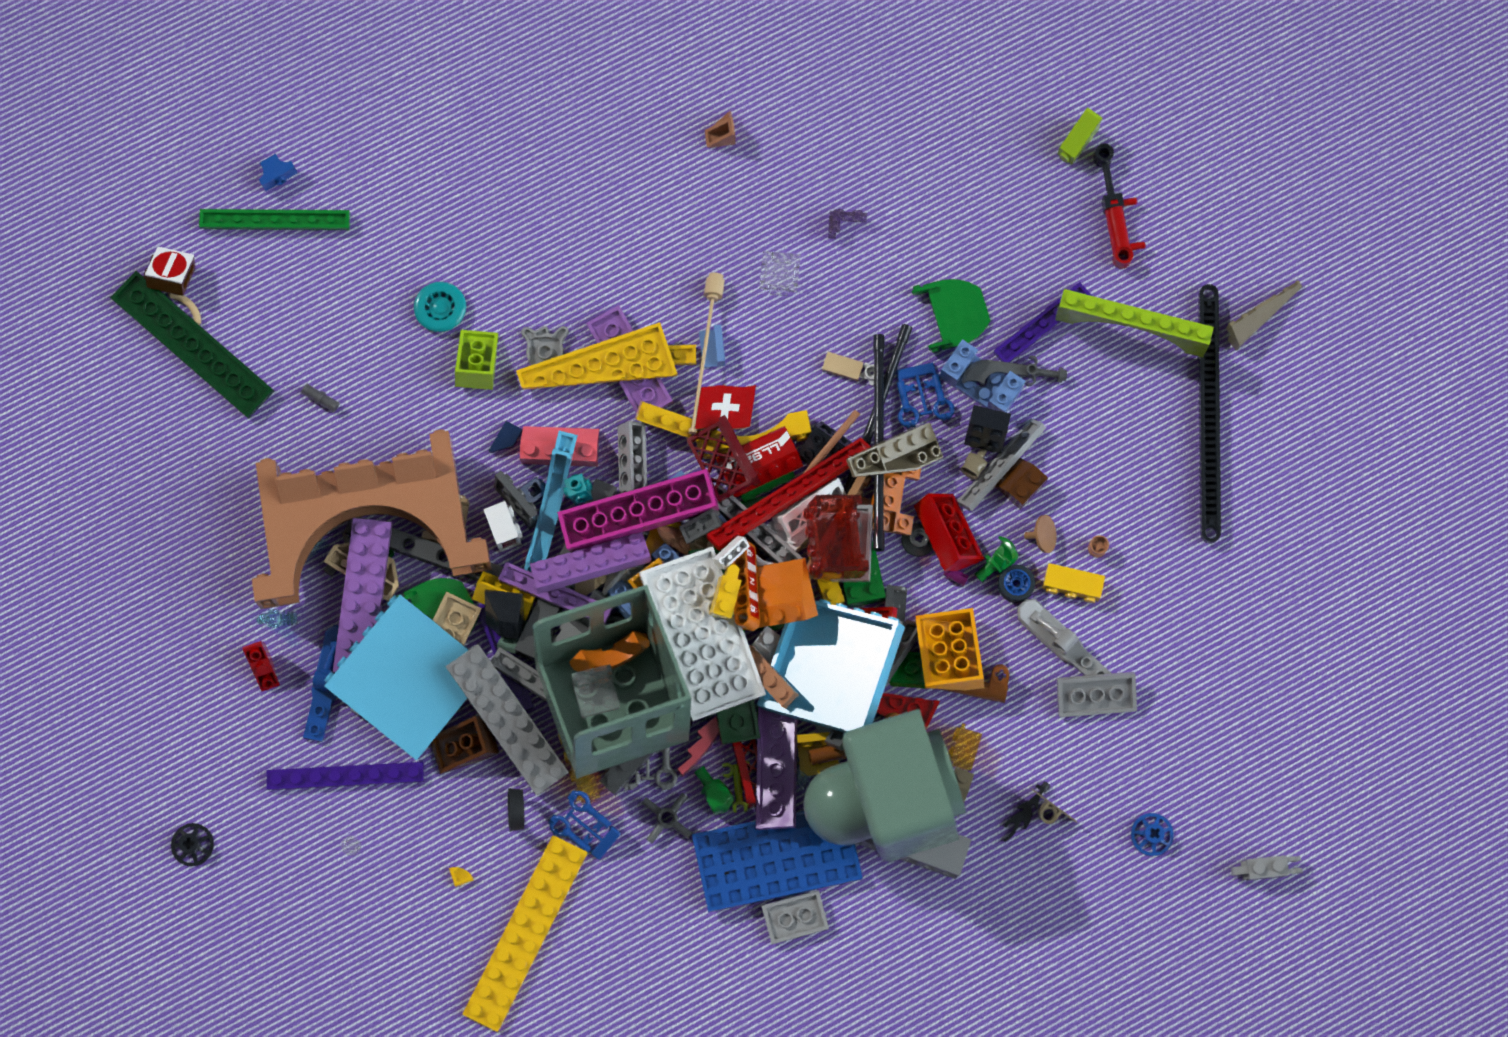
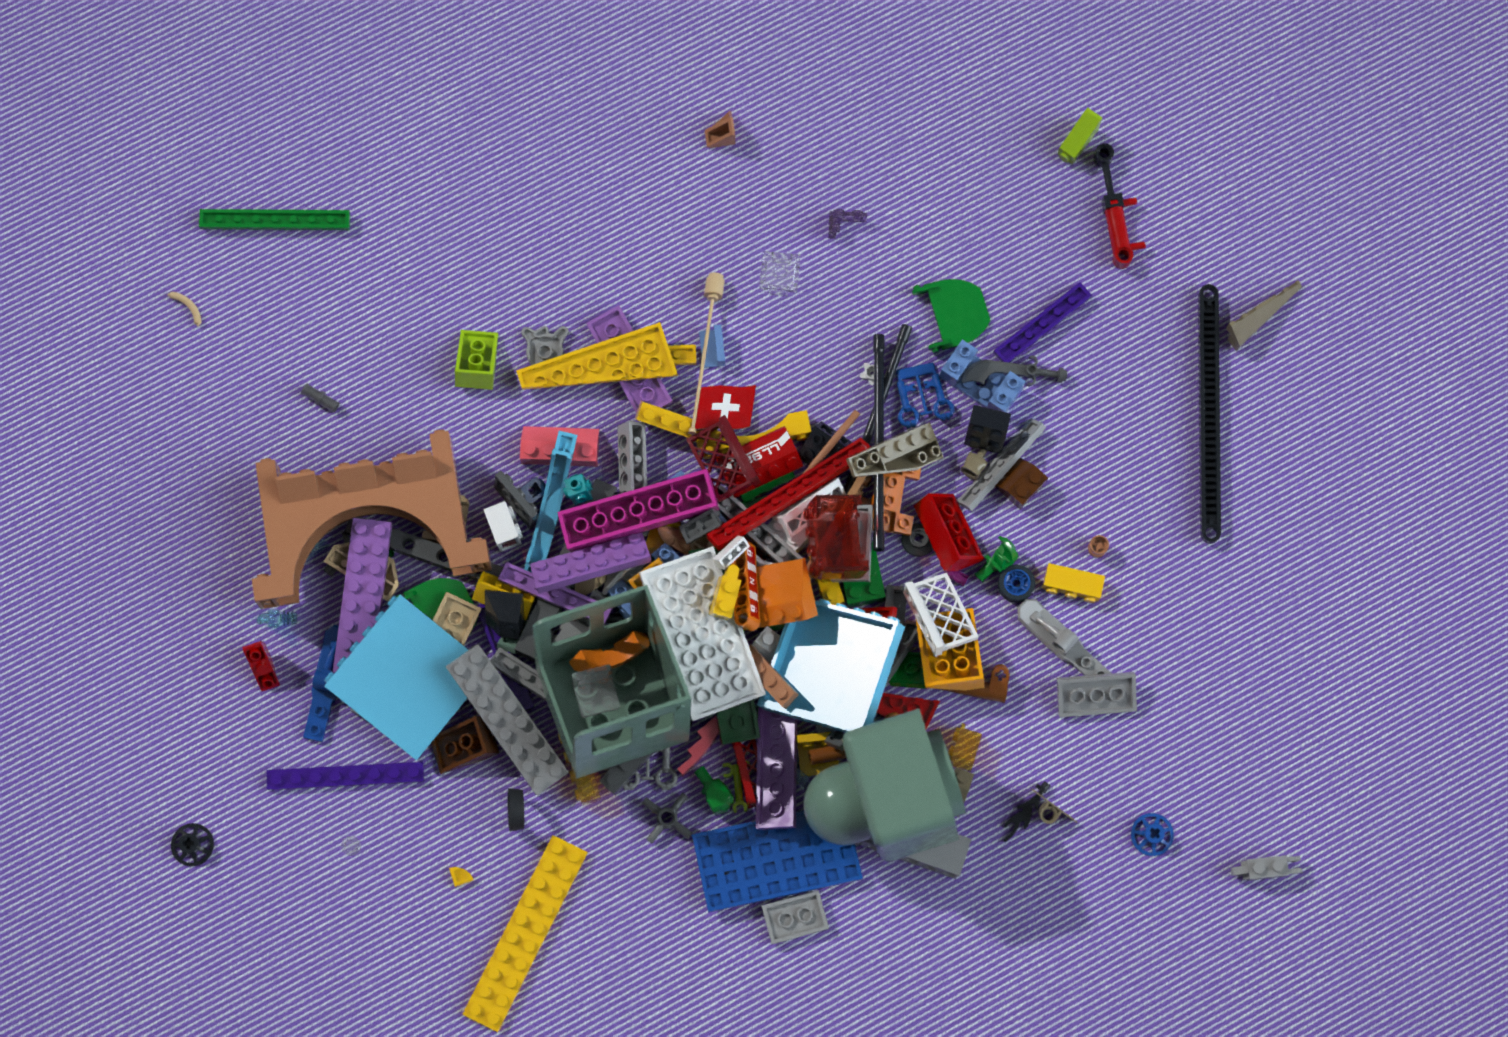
dark green plate [110,271,274,419] -> none
piece [144,247,196,296] -> none
blue brick [259,153,298,192] -> none
teal wheel [414,282,466,332] -> none
dark blue tile [488,421,523,453] -> none
blue piece [548,790,621,860] -> none
tan tile [822,352,864,381] -> none
medium nougat shield [1024,515,1057,553] -> none
lime arch [1055,289,1214,358] -> none
none -> white fence [903,573,979,657]

